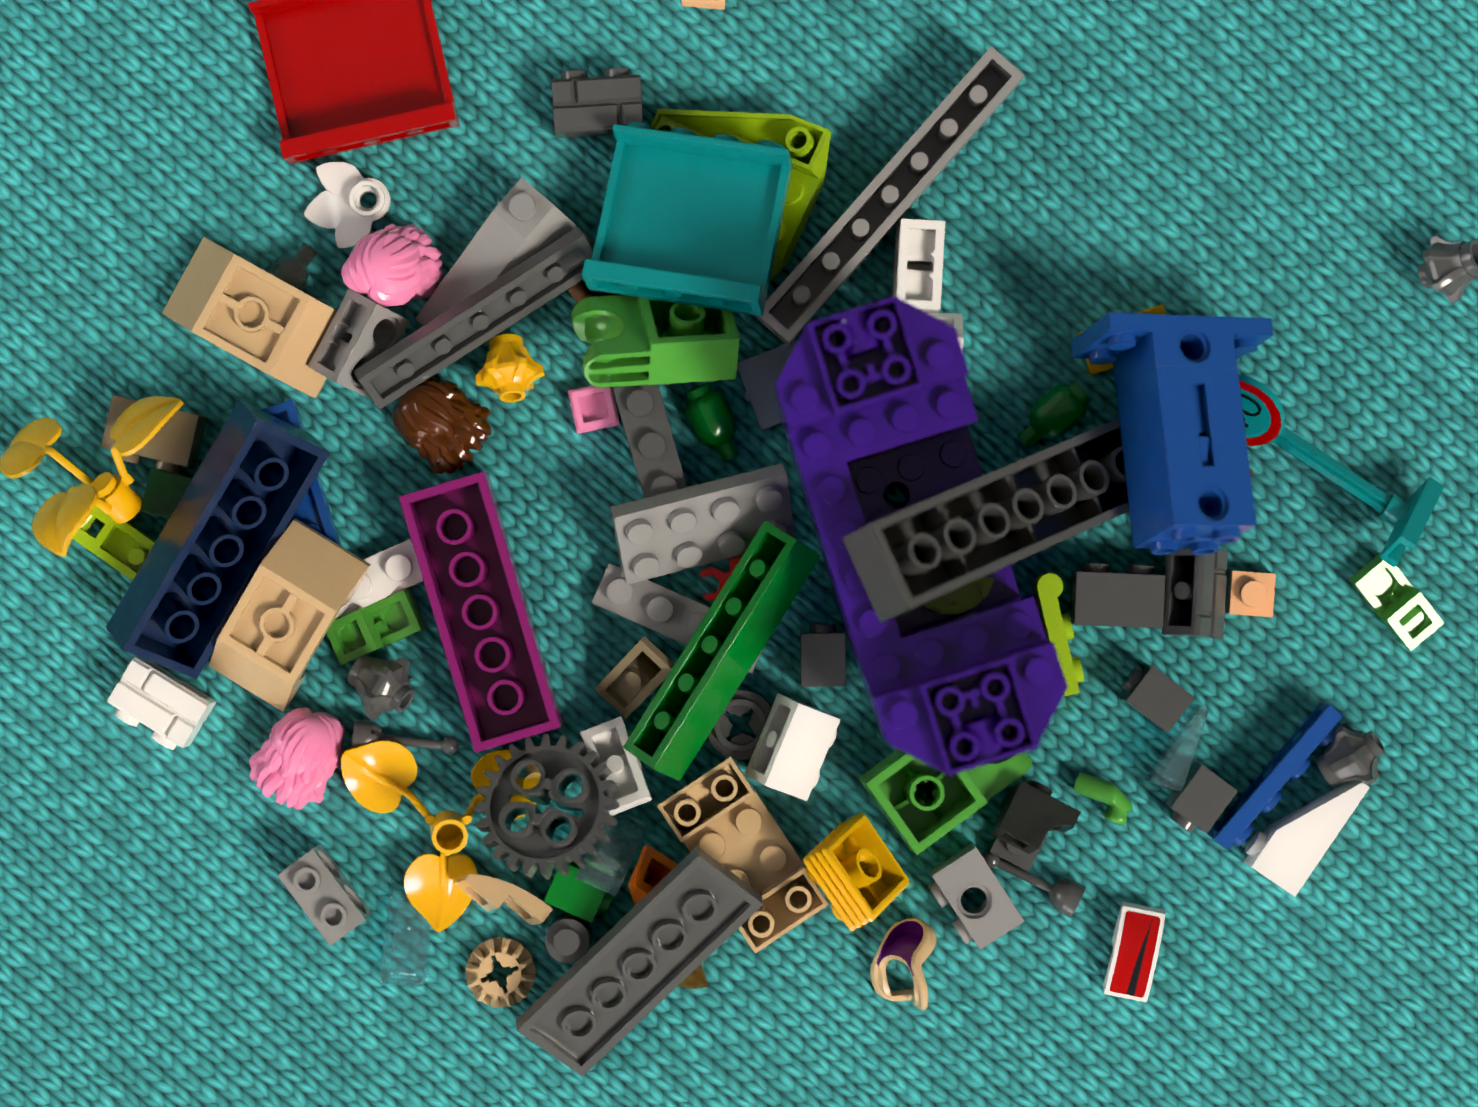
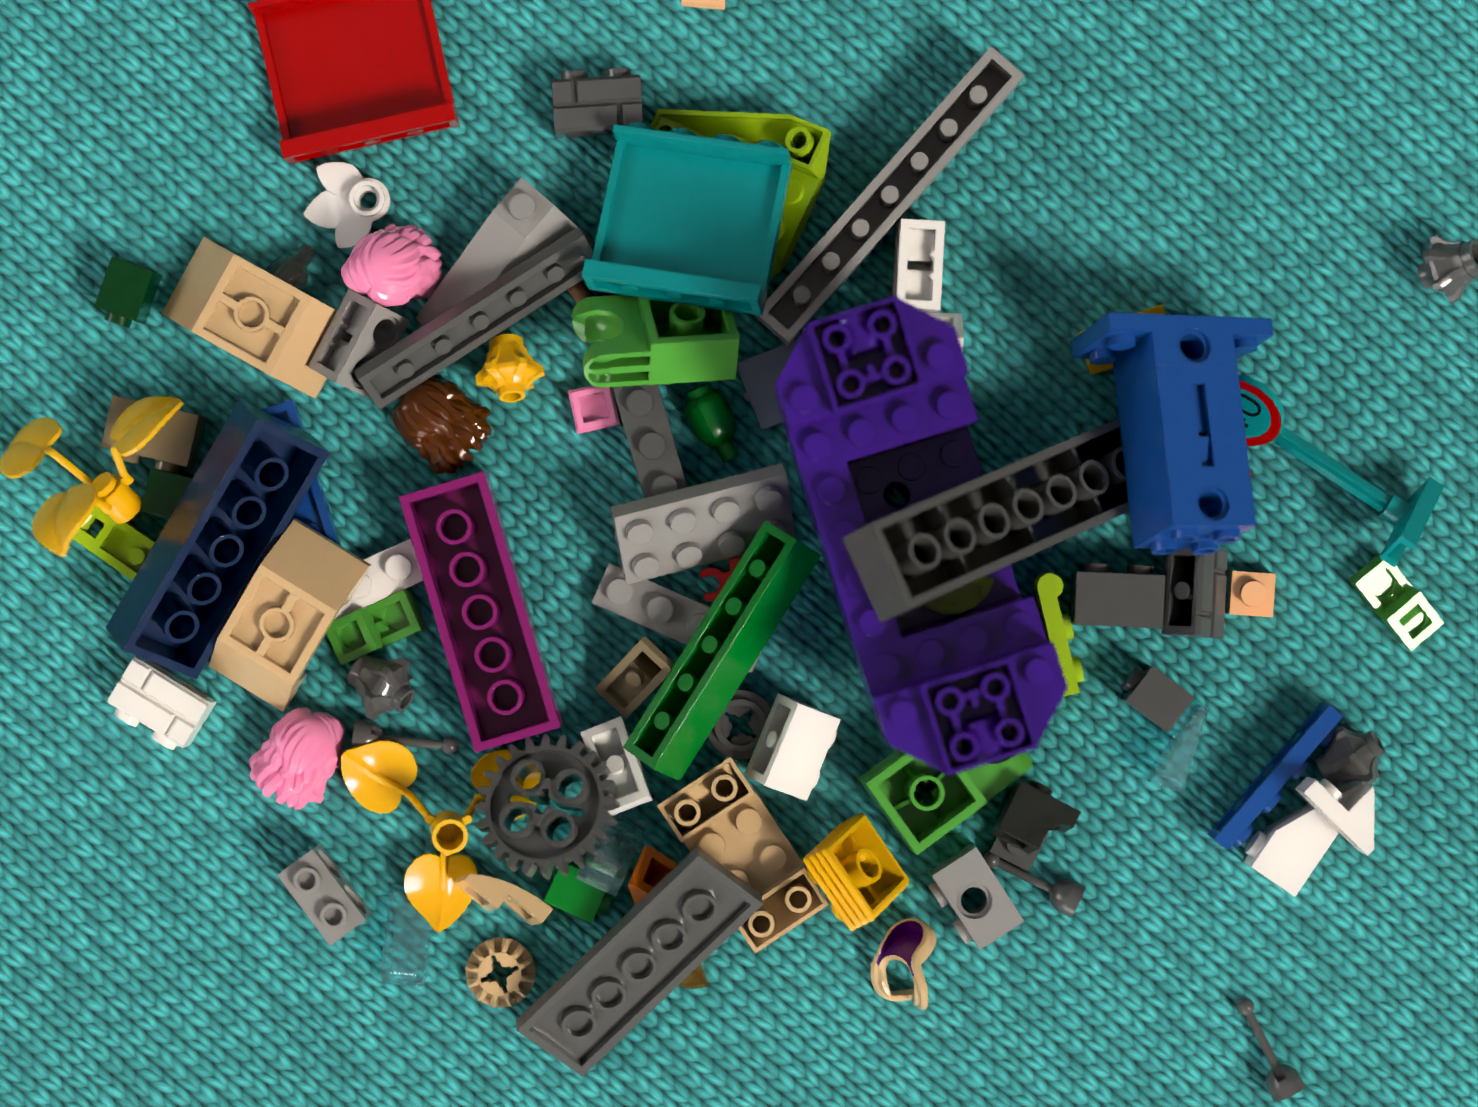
dark grey brick [545,912,592,963] -> none
dark grey brick [800,624,846,687] -> none
green plant [1017,381,1091,449] -> none
bright green arm [1074,772,1132,825] -> none
slope [1103,901,1166,1002] -> none
dark grey brick [1164,762,1238,834] -> none
none -> dark green brick [94,257,162,329]
none -> dark grey hinge [1237,997,1306,1102]
none -> white slope [1295,776,1374,856]

